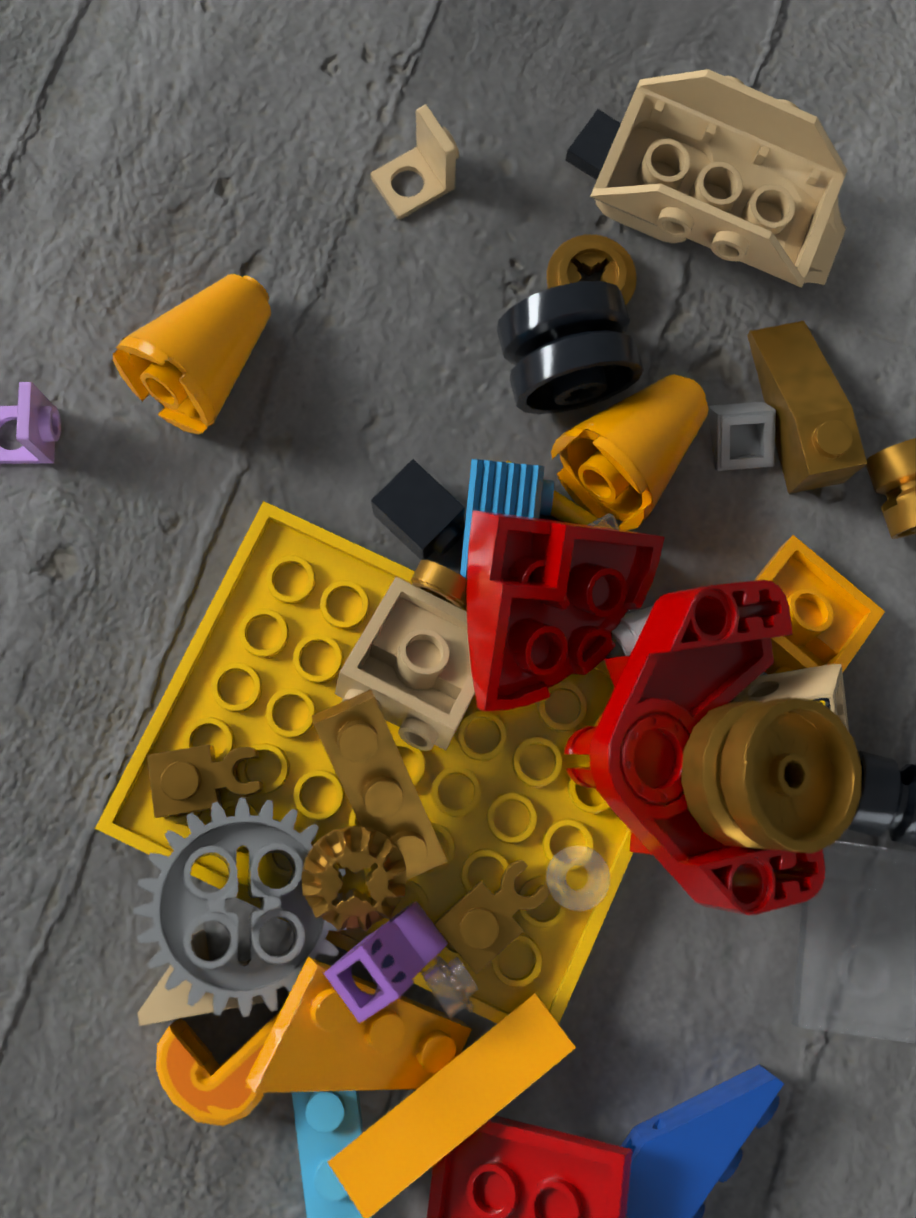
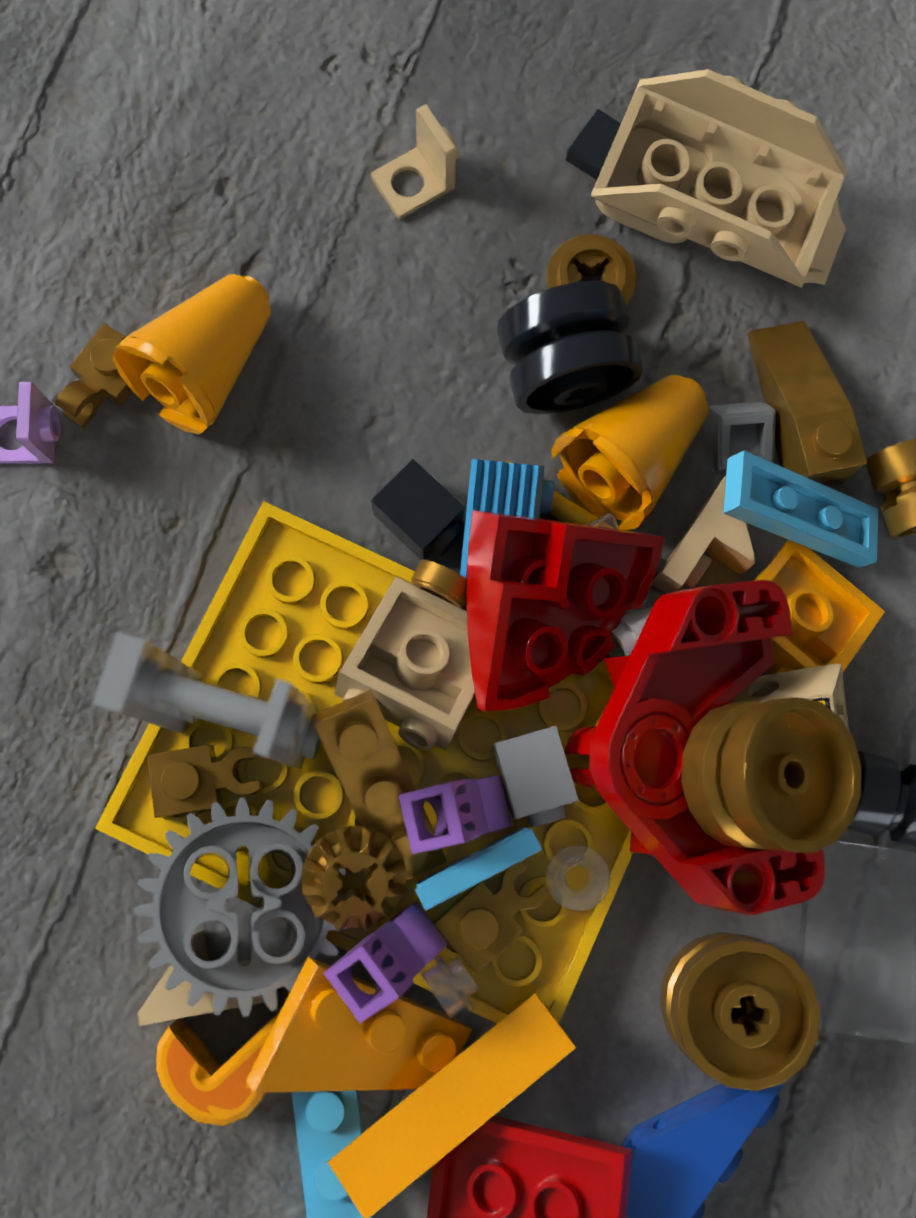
none -> pearl gold plate [55,323,133,428]
none -> light grey fence [92,632,321,769]
none -> medium lavender leg [399,775,512,854]
none -> medium azure tile [415,827,542,911]
none -> light grey brick [492,726,579,828]
none -> tan slope [652,475,755,594]
none -> pearl gold wheel [660,932,820,1091]
none -> medium azure plate [723,450,878,568]

